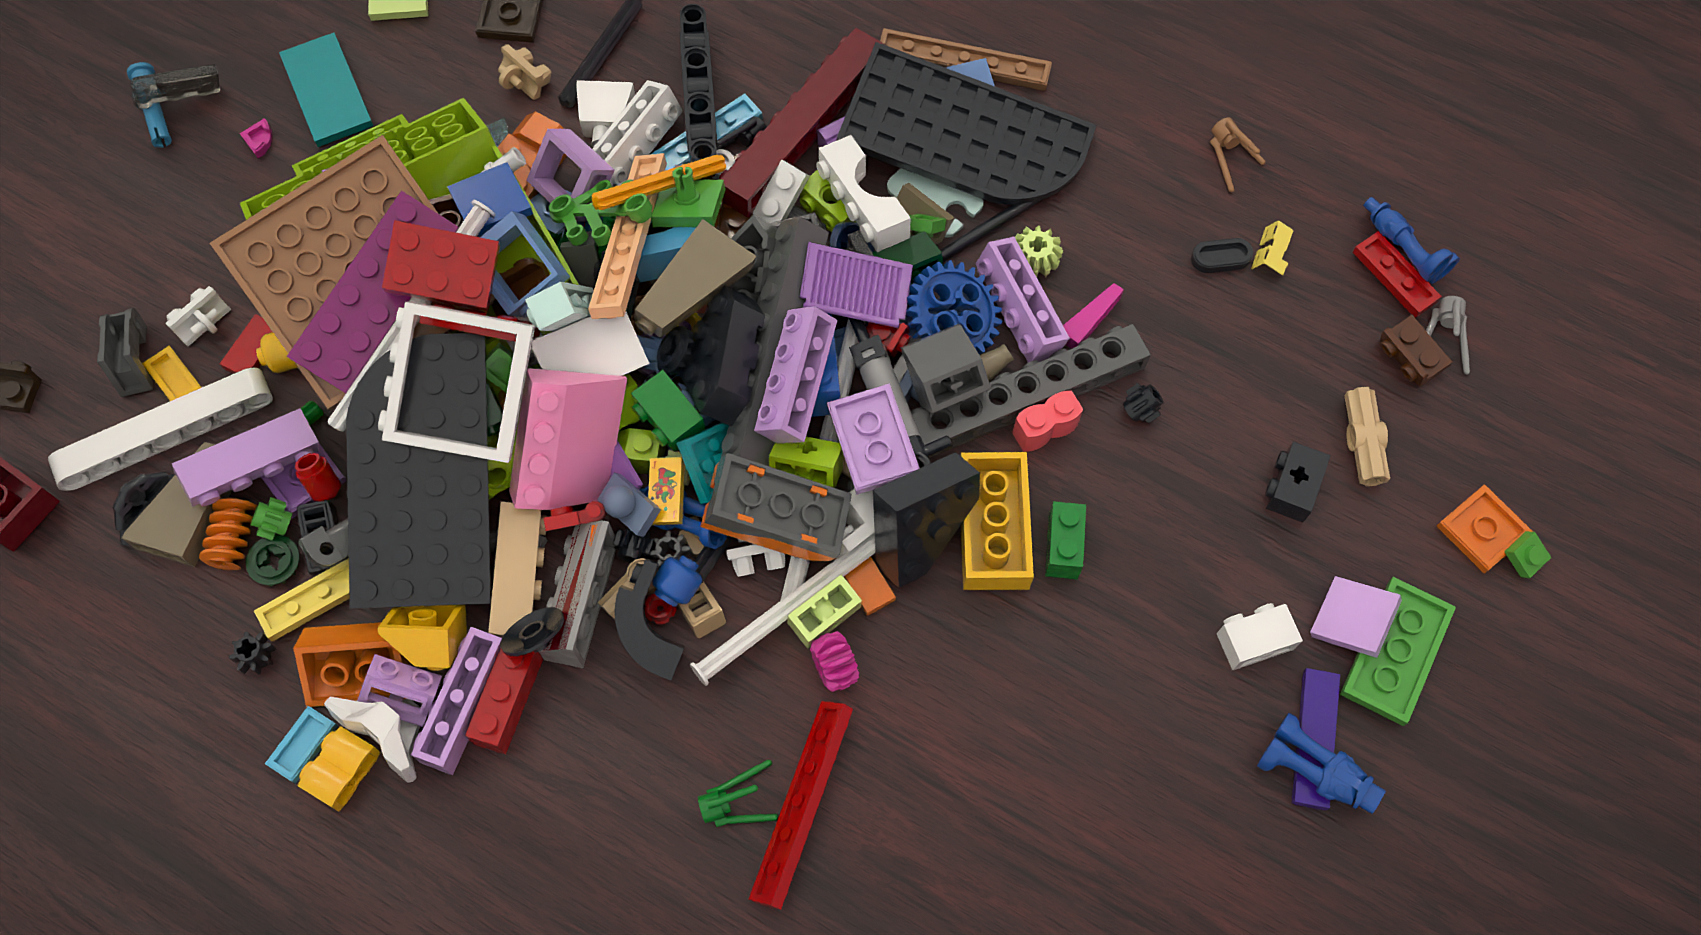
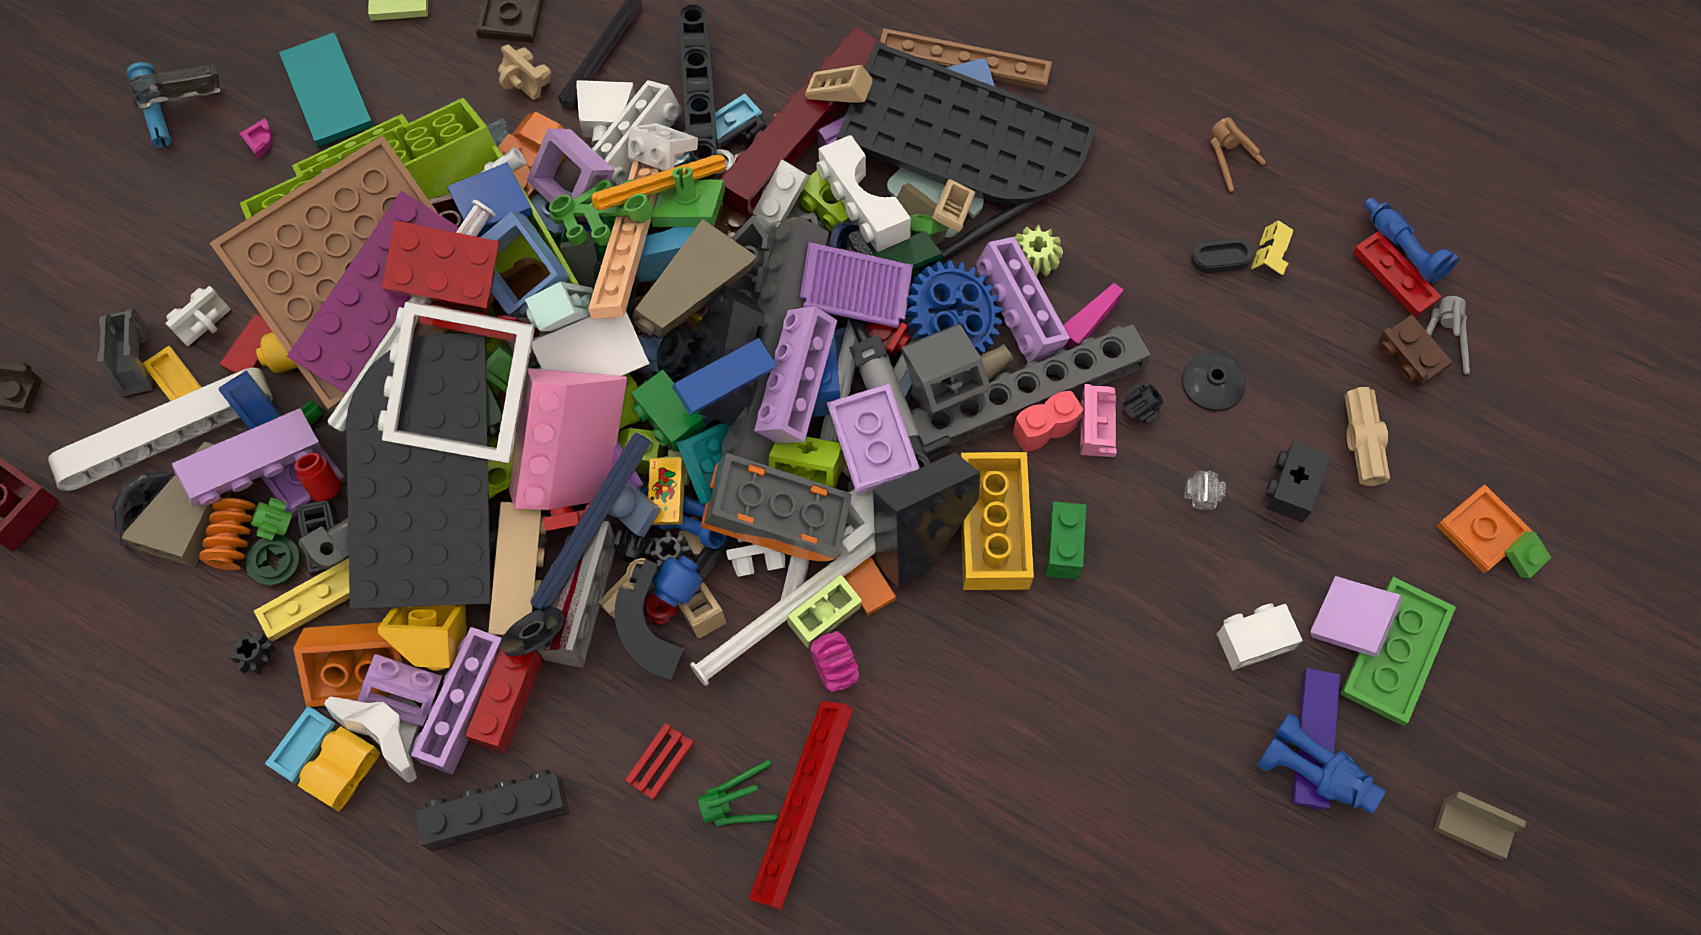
none -> blue tile [219,370,282,430]
none -> black brick [415,770,569,852]
none -> dark blue axle [530,433,651,610]
none -> red tile [625,723,694,801]
none -> white bracket [628,123,698,171]
none -> blue tile [672,338,777,416]
none -> tan slope [805,65,873,103]
none -> tan slope [931,179,976,232]
none -> bright pink hinge [1080,384,1117,457]
none -> black dish [1182,353,1246,411]
none -> clear gear [1184,471,1226,510]
none -> dark tan panel [1434,792,1527,860]

